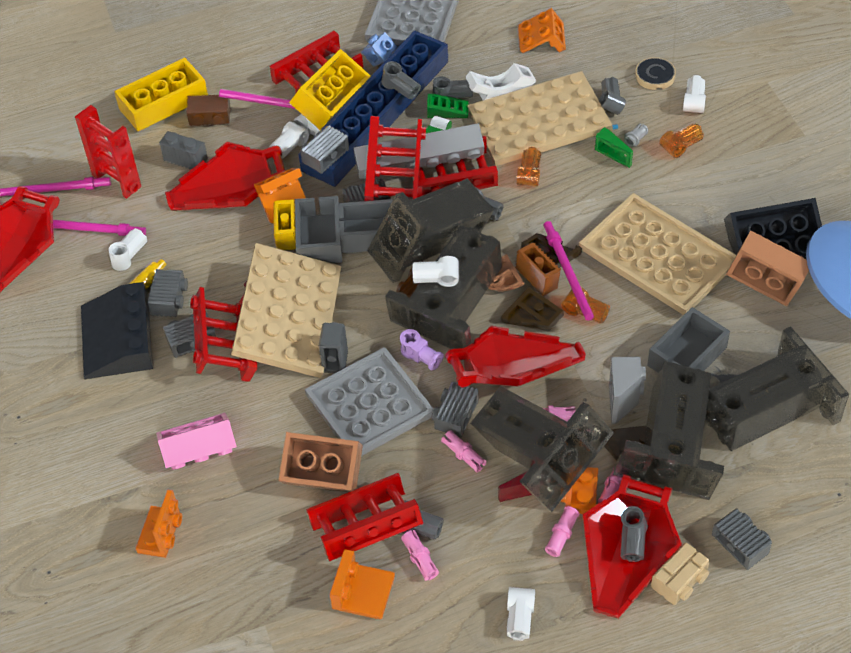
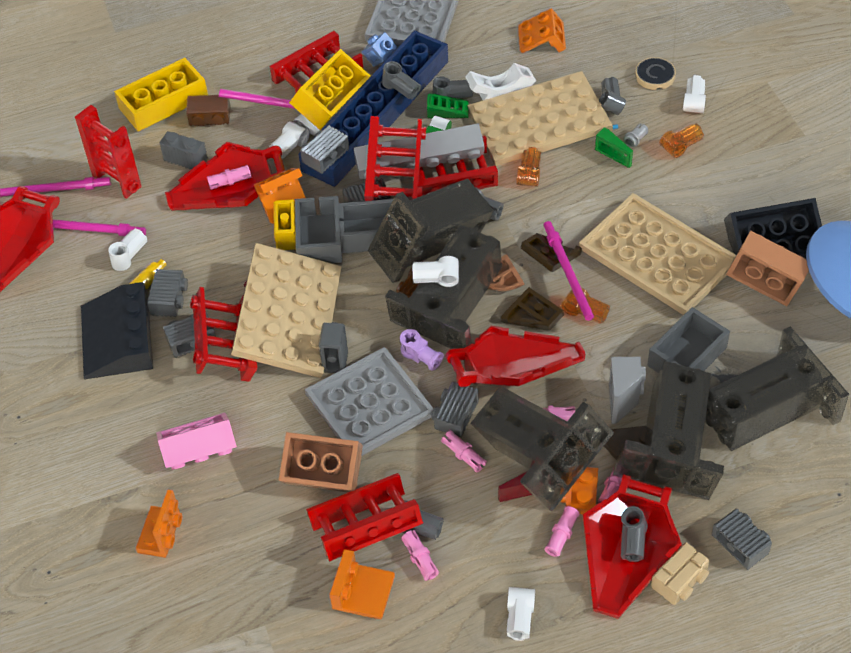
dark orange brick [515,243,561,296] -> none
none -> bright pink pin [207,165,252,190]

